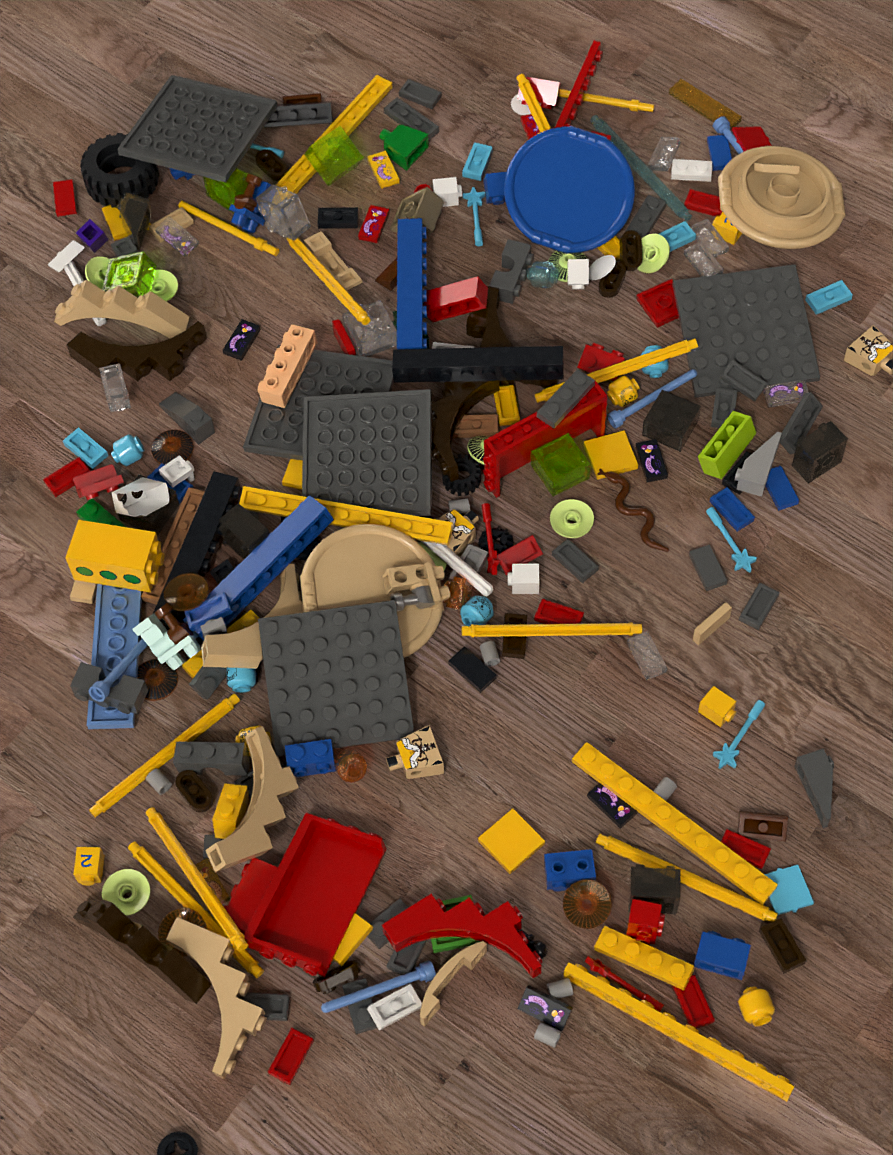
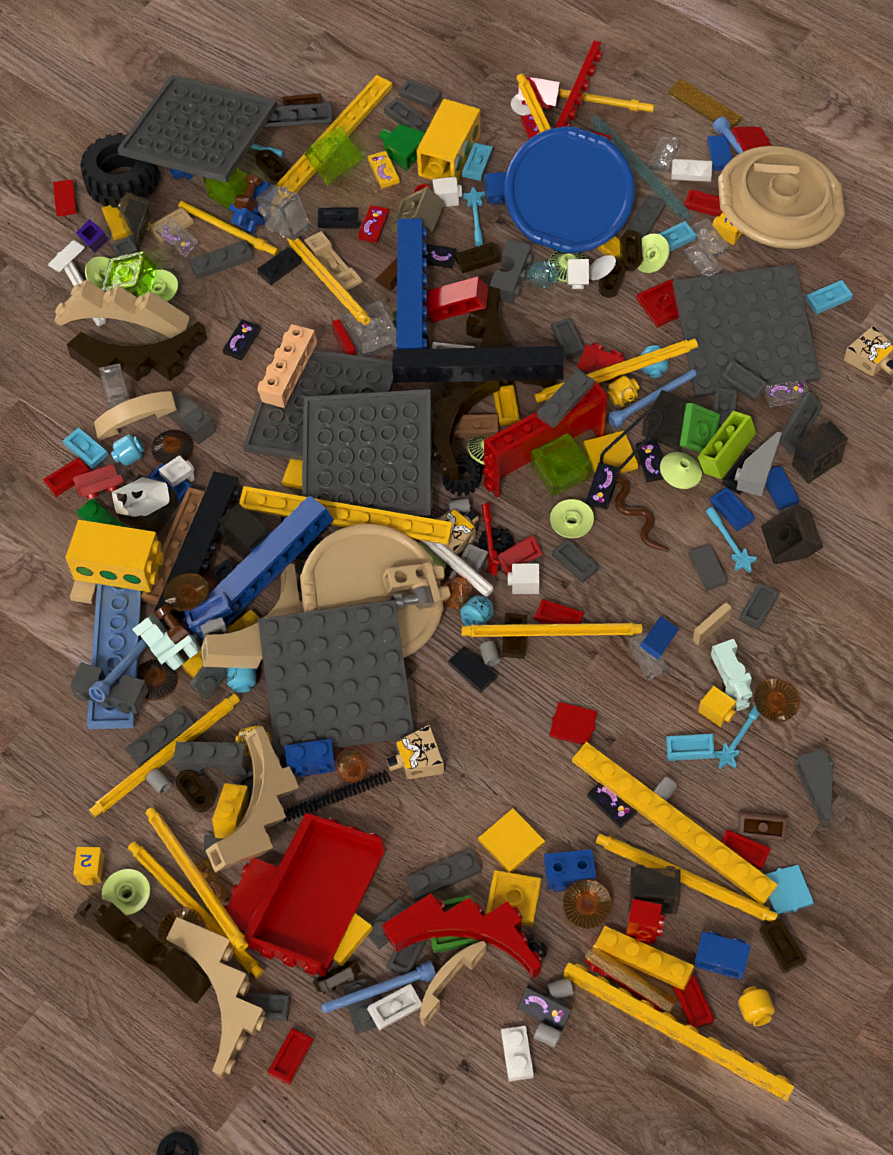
none -> tan slope [94,391,177,441]
none -> dark grey plate [125,707,194,767]
none -> dark grey plate [189,240,254,280]
none -> black plate [257,247,302,285]
none -> black piece [283,770,392,823]
none -> dark grey plate [406,849,481,902]
none -> yellow brick [417,99,481,181]
none -> black tile [423,244,457,269]
none -> dark brown plate [455,242,500,274]
none -> yellow tile [485,870,542,927]
none -> white plate [501,1026,534,1081]
none -> red piece [549,702,598,745]
none -> dark grey tile [551,318,585,359]
none -> black tile [585,462,621,510]
none -> clear yellow tile [585,945,678,1012]
none -> black piece [600,409,664,469]
none -> blue tile [639,616,679,660]
none -> yellowish green dish [660,452,702,489]
none -> medium azure tile [666,734,715,761]
none -> bright green plate [680,403,720,453]
none -> light aqua hips [710,639,752,711]
none -> clear orange dish [754,679,800,722]
none -> clear smoke slope [761,504,823,564]

